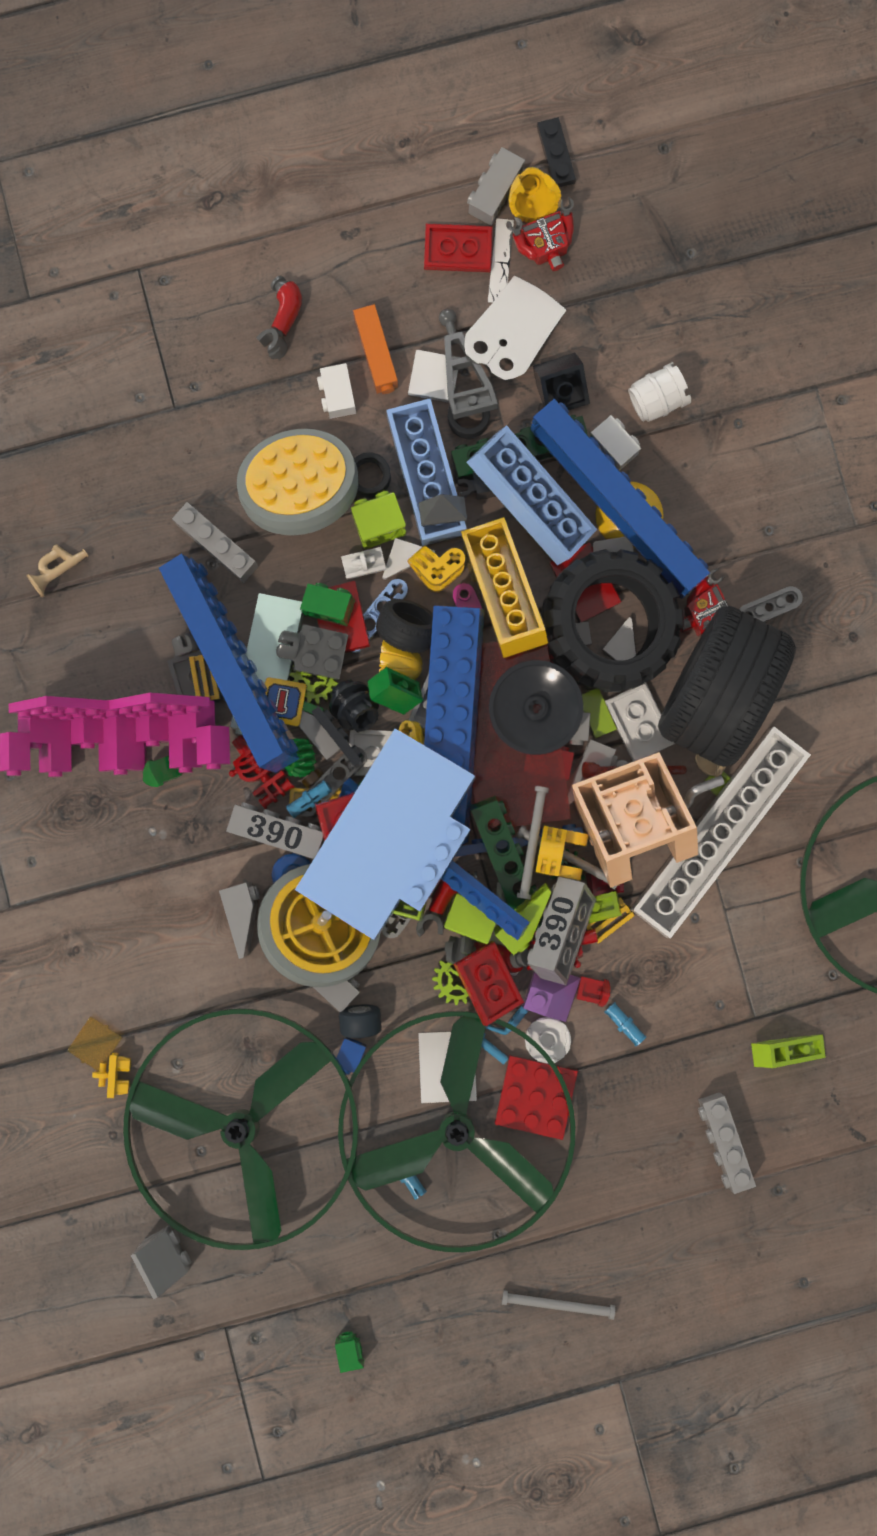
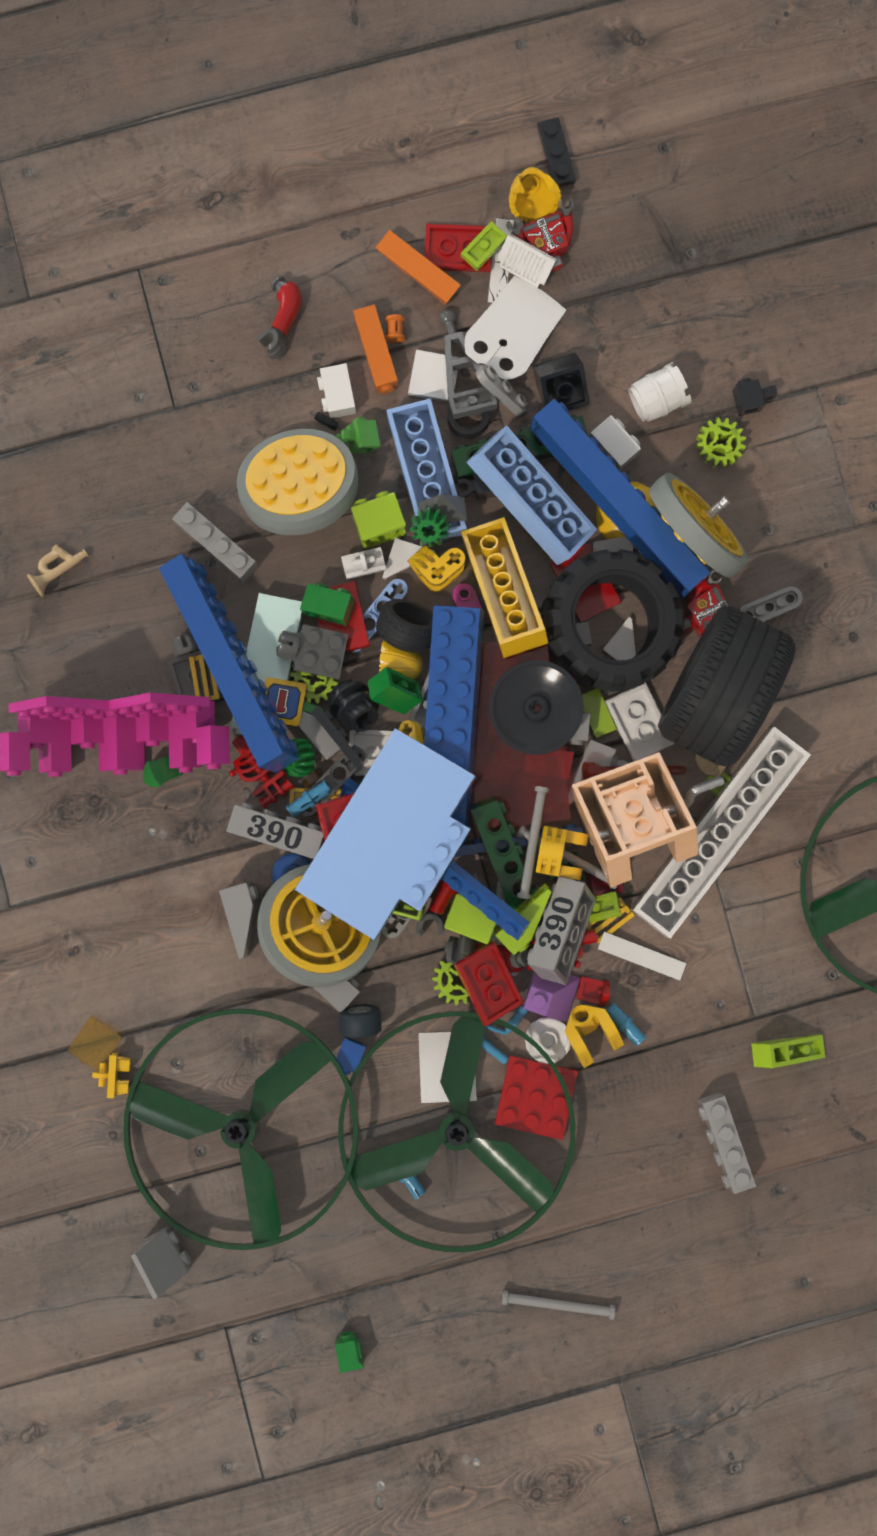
black tyre [354,452,391,498] -> none
light grey brick [467,147,525,226] -> none
none -> black piece [310,411,343,431]
none -> bright green brick [335,417,381,454]
none -> orange slope [375,230,461,305]
none -> orange bush [385,314,405,343]
none -> green gear [410,506,450,548]
none -> lime plate [461,221,508,271]
none -> light grey plate [476,365,528,417]
none -> white window [497,233,557,288]
none -> yellow piece [565,1005,624,1068]
none -> white sticker [598,932,686,980]
none -> light grey wheel [650,473,748,578]
none -> lime gear [696,417,746,468]
none -> black brick [732,378,778,416]

